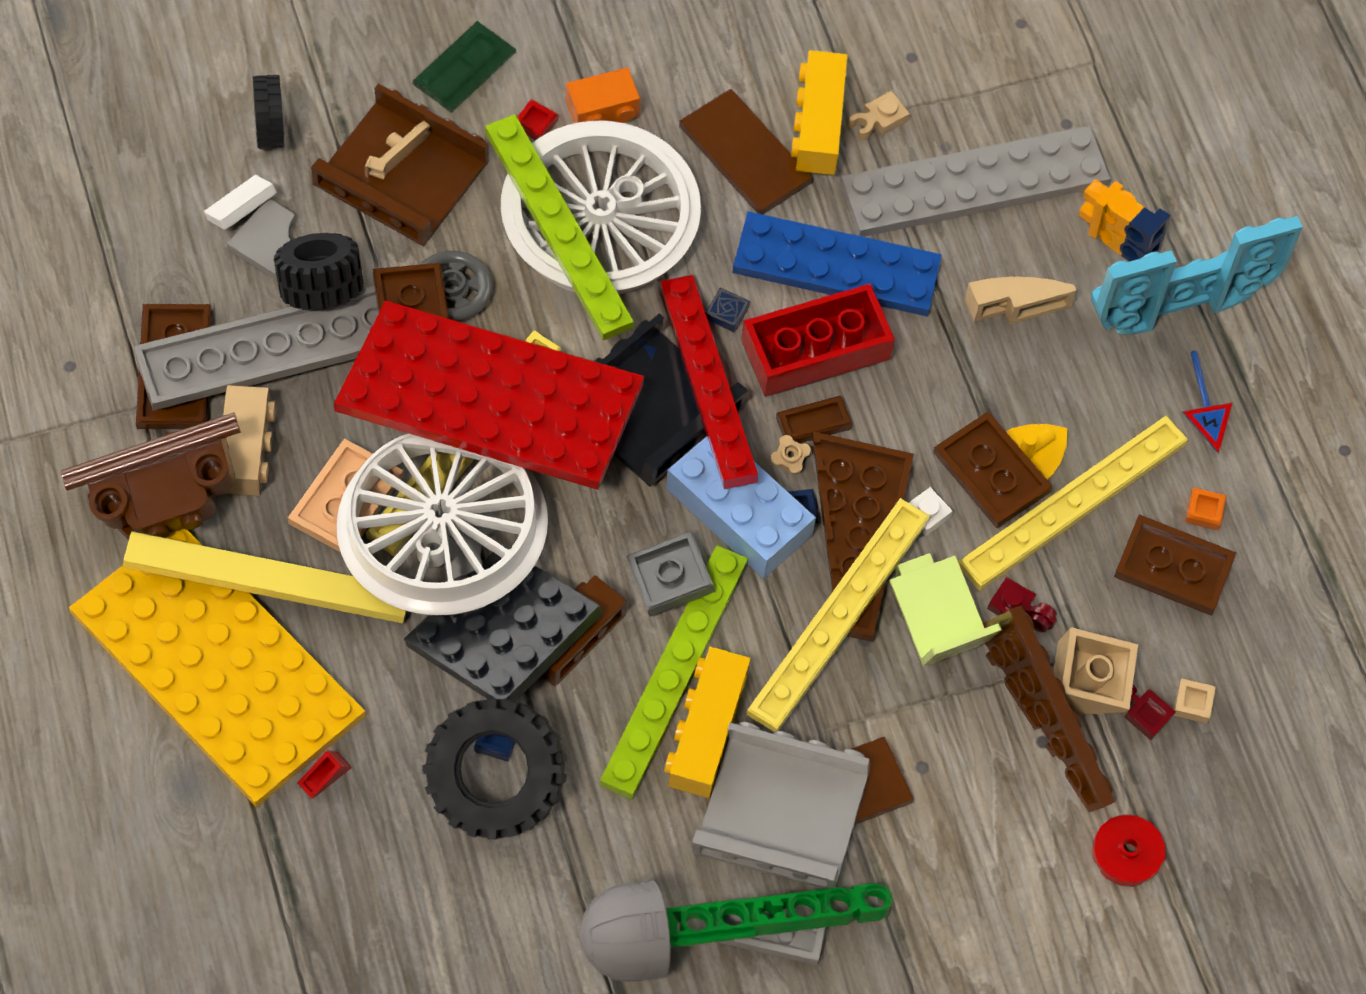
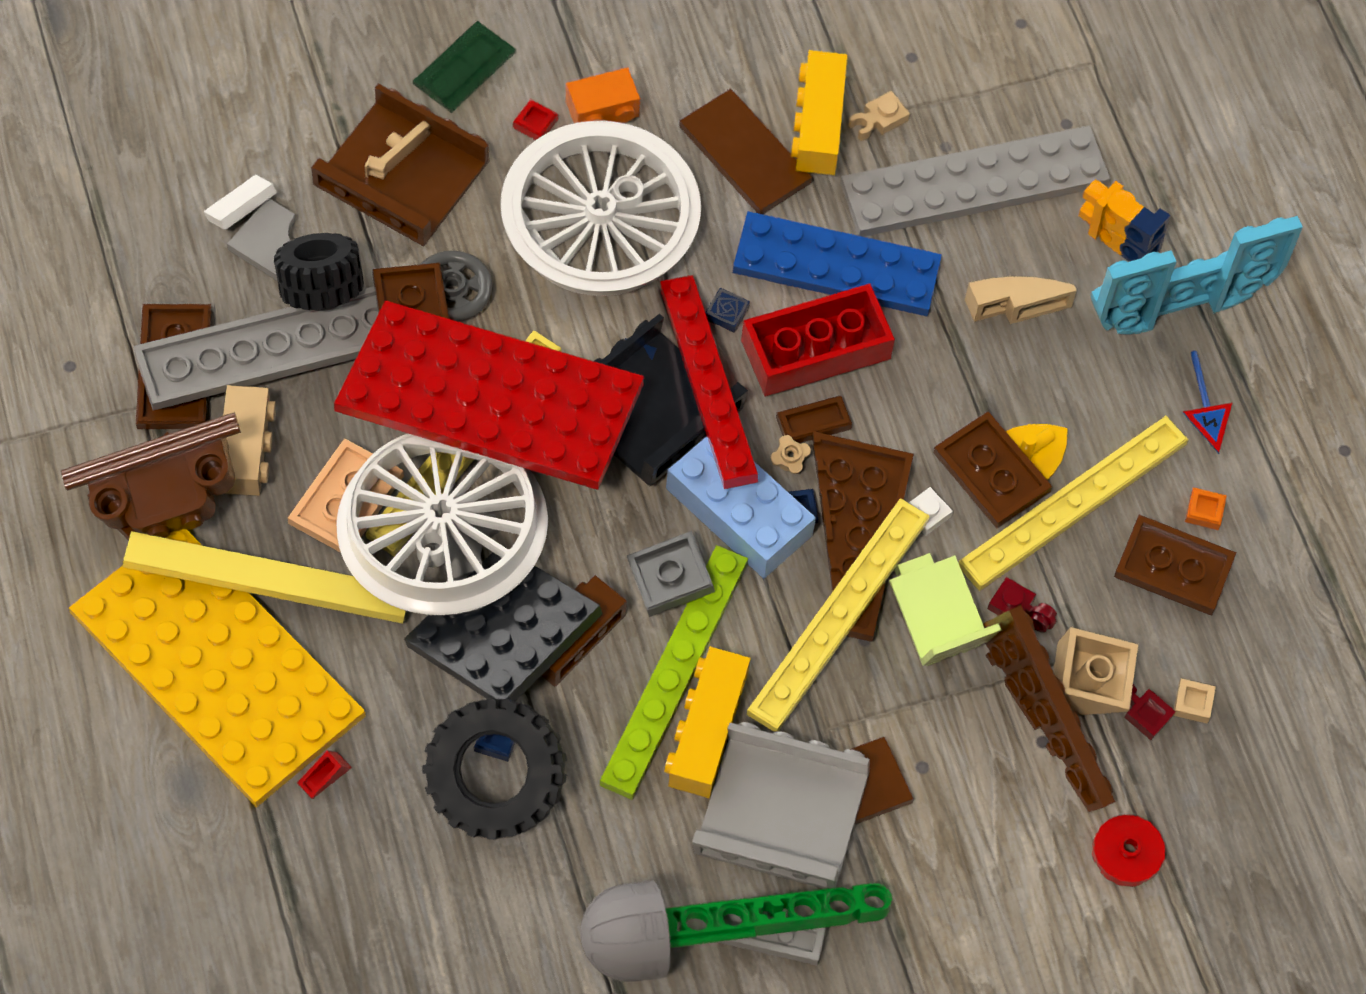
black tyre [252,74,284,149] -> none
lime plate [485,114,634,341] -> none

